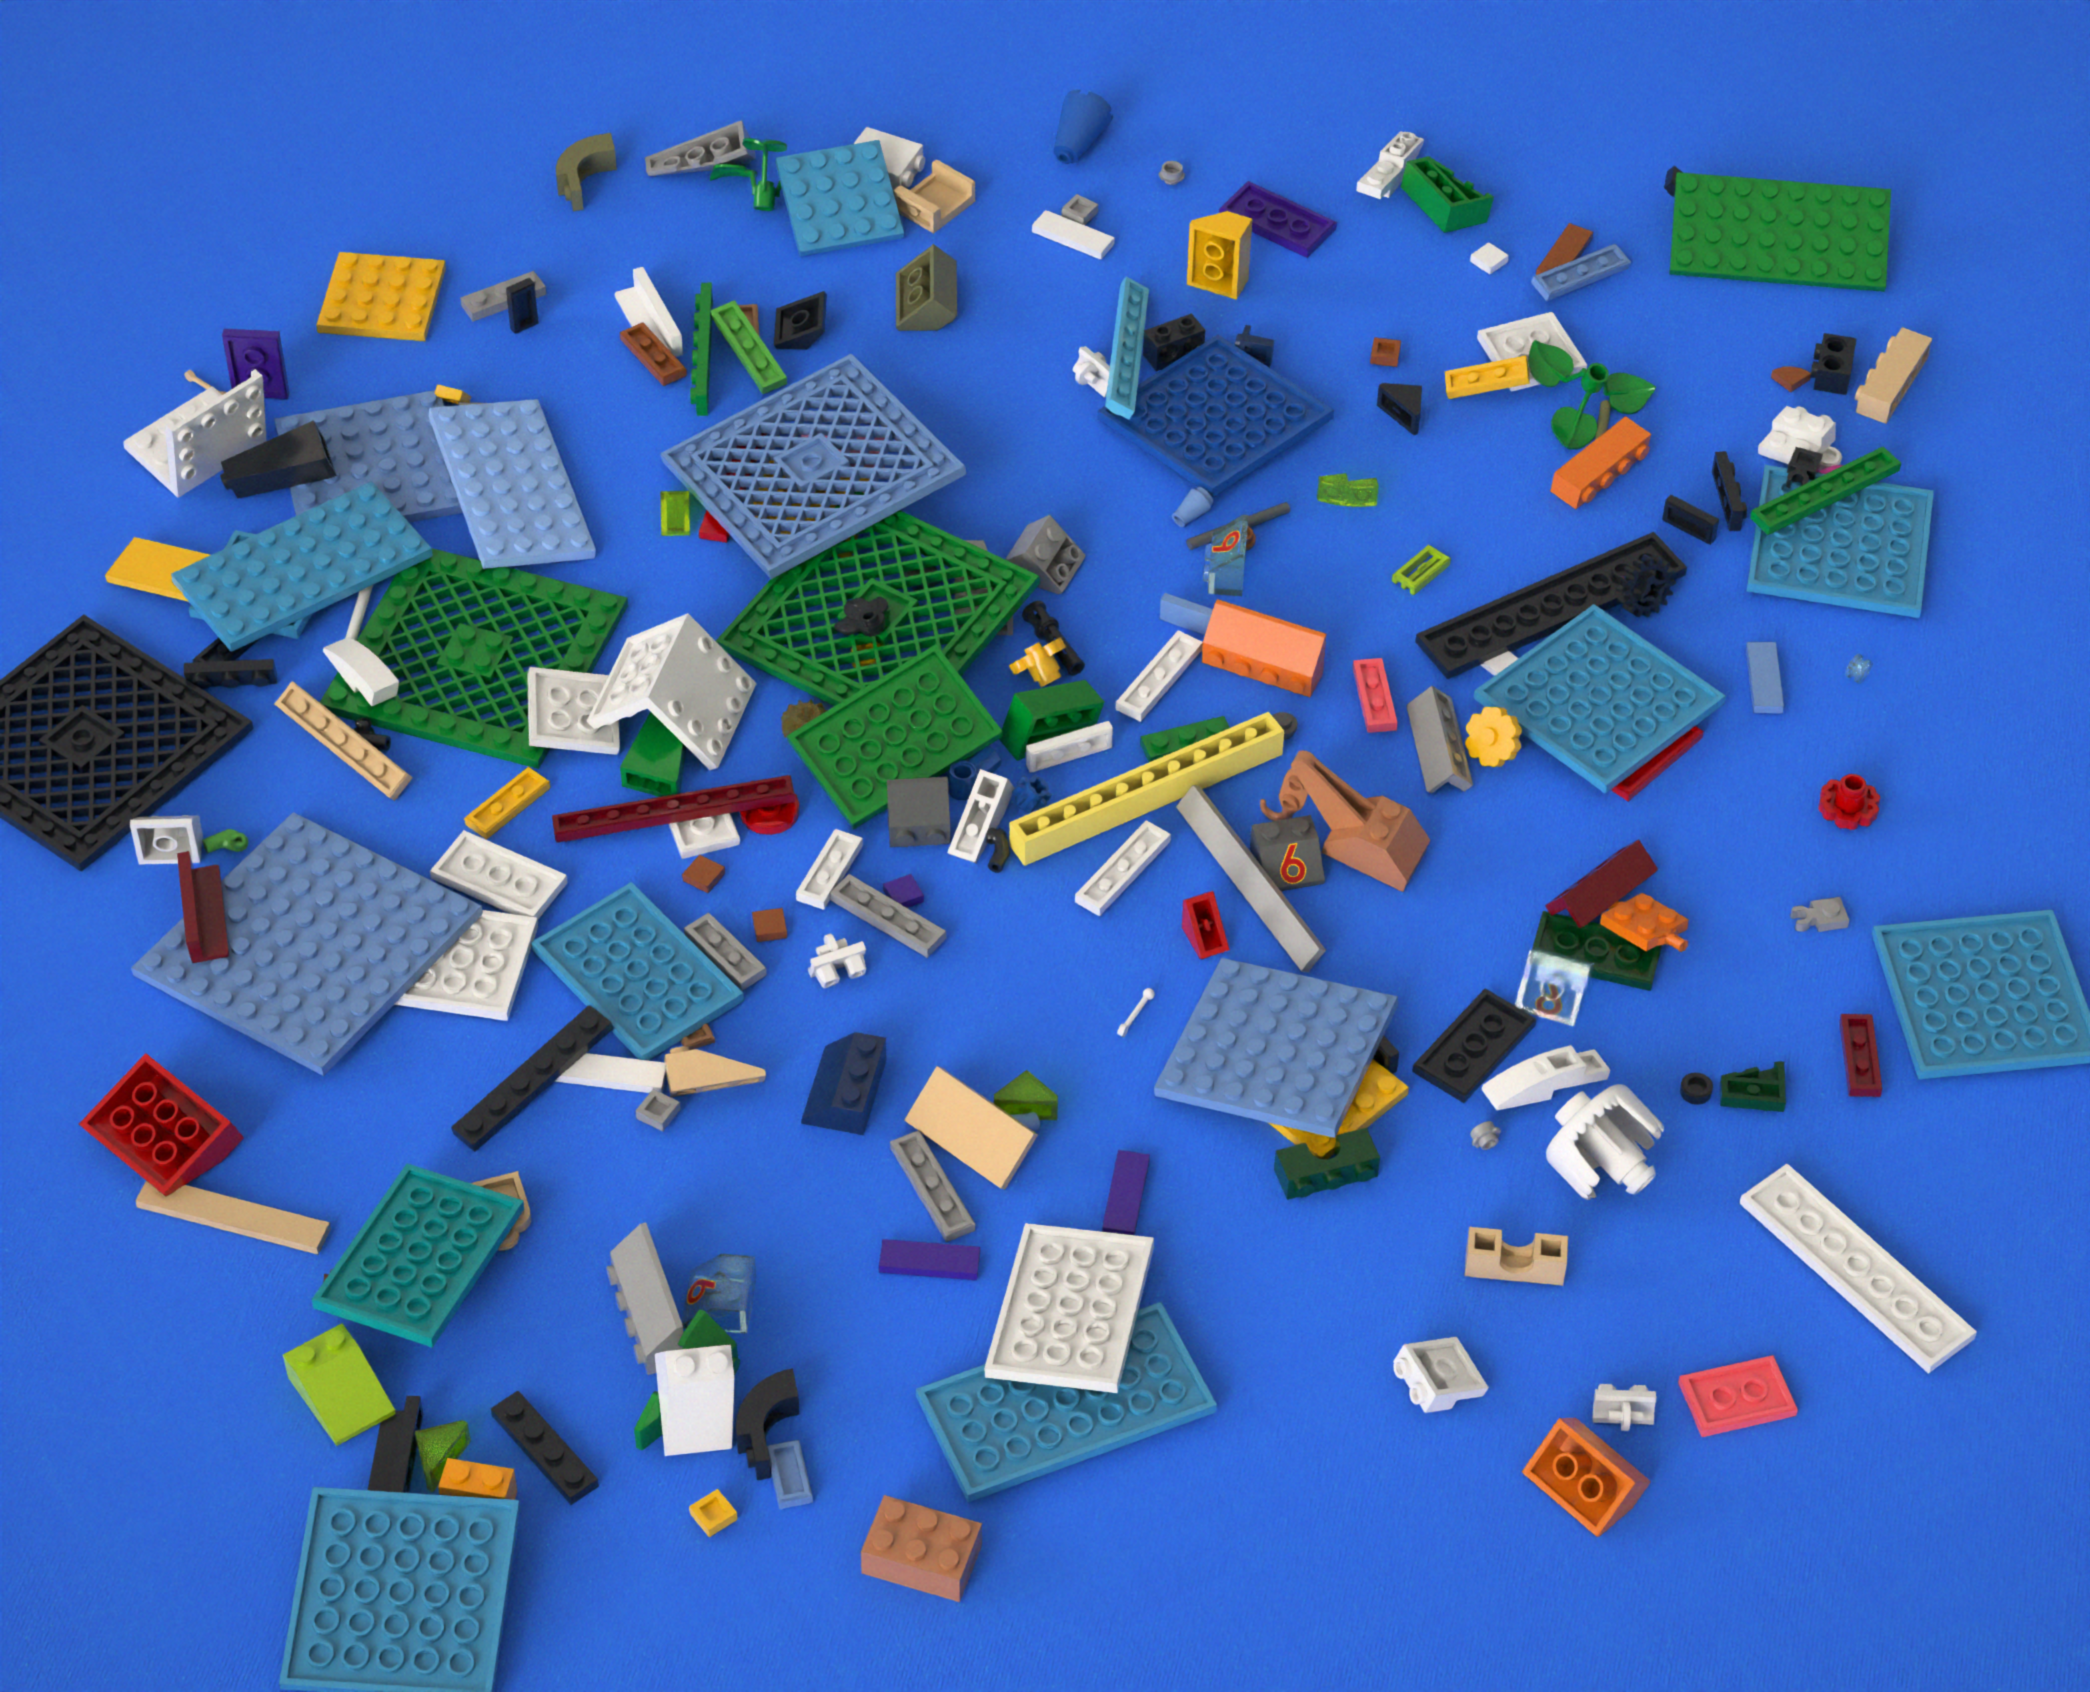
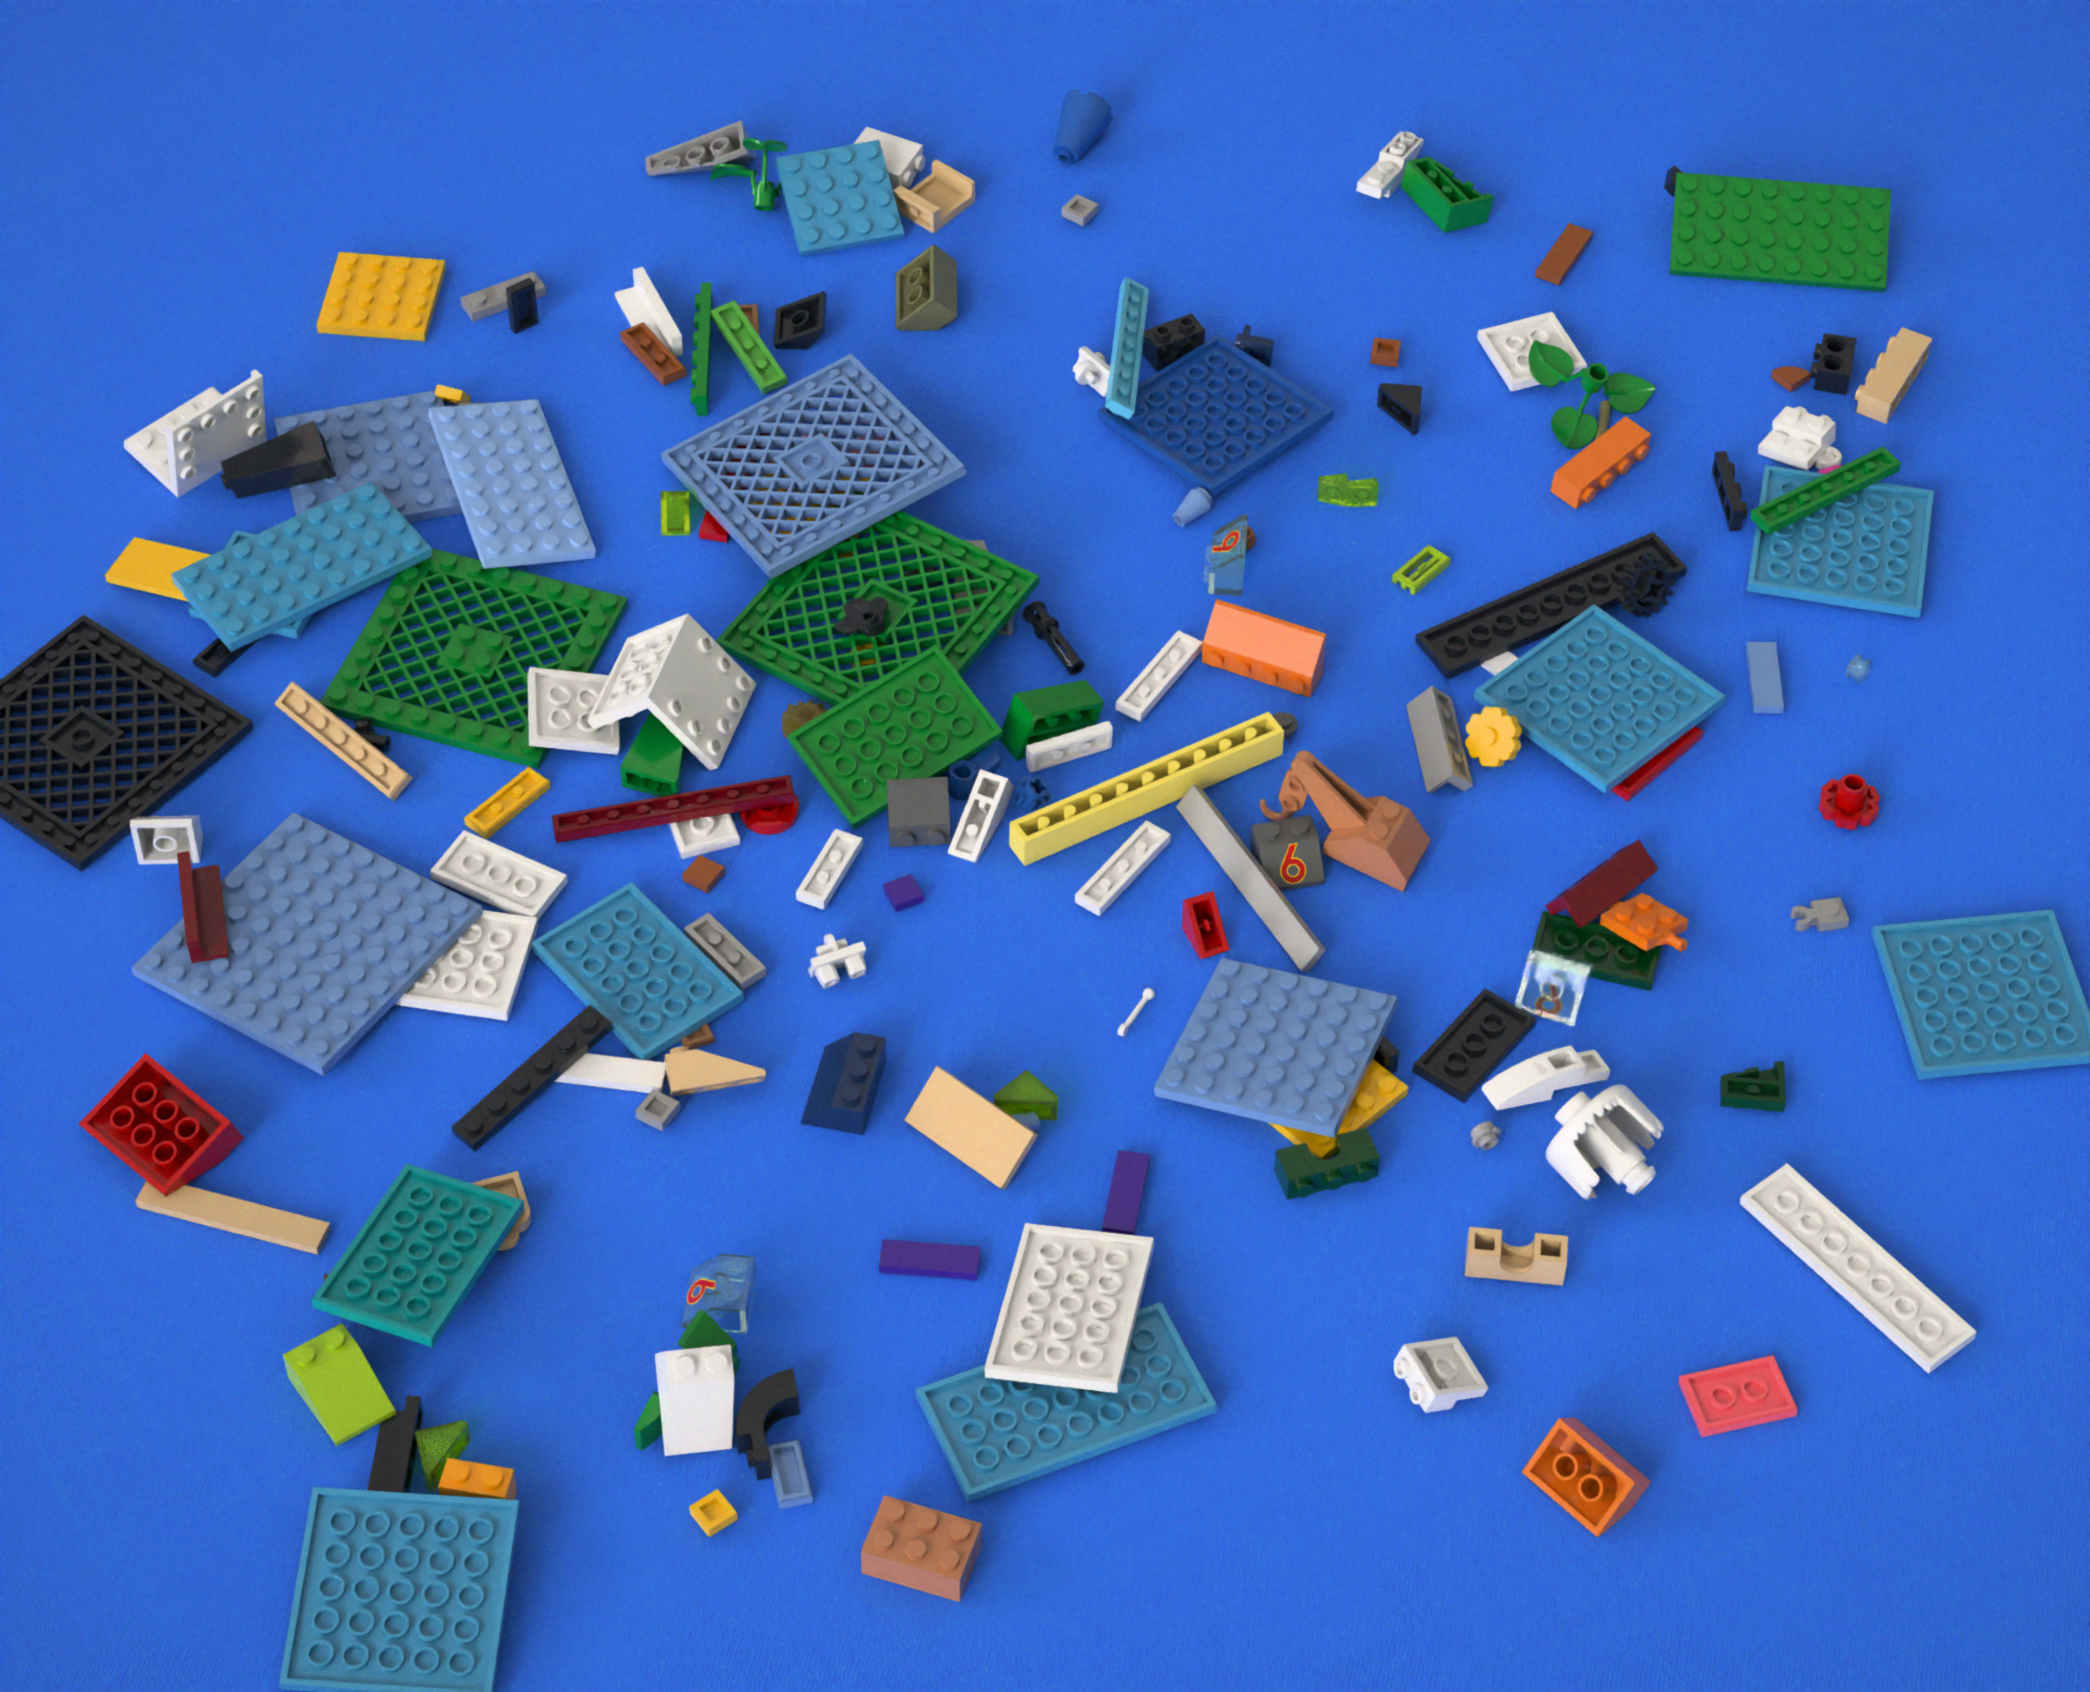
tan hinge [184,370,226,395] -> none
black plate [184,659,277,689] -> none
bright green arm [202,829,248,853] -> none
dark purple tile [222,329,290,399] -> none
white slope [323,637,399,707] -> none
white bar [345,584,374,641] -> none
black plate [491,1391,599,1505] -> none
olive arch [556,133,617,211] -> none
light grey slope [606,1223,684,1375] -> none
dark orange tile [752,908,787,942] -> none
light grey plate [830,874,946,958] -> none
light grey tile [890,1130,975,1242] -> none
black arm [986,827,1010,873] -> none
light grey slope [1005,515,1086,594] -> none
yellow plant [1009,637,1066,687] -> none
white tile [1032,210,1115,260] -> none
green plate [1140,716,1230,762] -> none
light grey plate [1159,161,1185,185] -> none
medium blue tile [1160,593,1213,635] -> none
dark grey bar [1186,502,1290,550] -> none
yellow slope [1187,211,1252,300] -> none
dark purple tile [1219,181,1337,258] -> none
coral plate [1352,658,1397,733] -> none
yellow plate [1445,356,1530,399] -> none
white tile [1470,242,1509,274] -> none
medium blue tile [1531,244,1631,301] -> none
white hips [1592,1384,1657,1431] -> none
black tile [1662,495,1719,545] -> none
black tile [1680,1073,1713,1105] -> none
black plate [1786,447,1823,488] -> none
dark red plate [1839,1014,1882,1097] -> none

